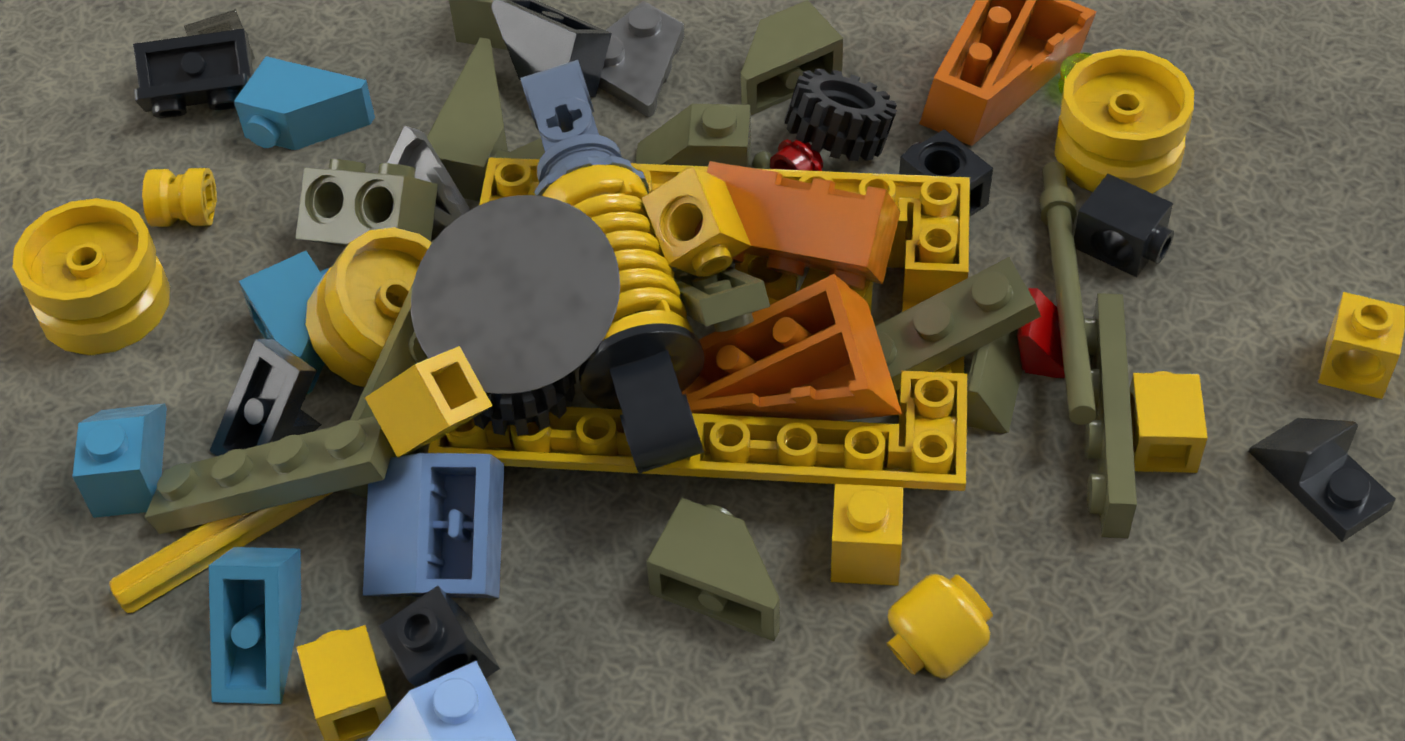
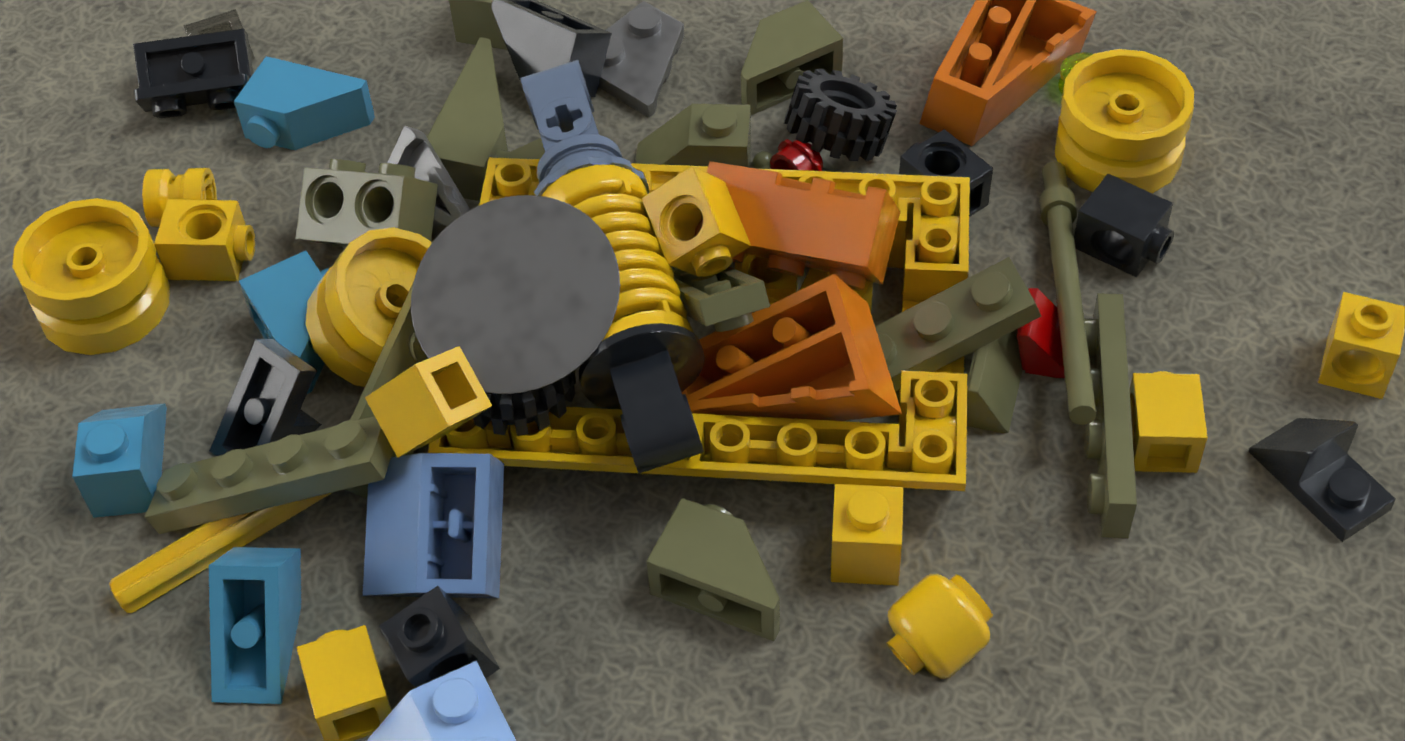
none -> yellow brick [154,199,255,281]

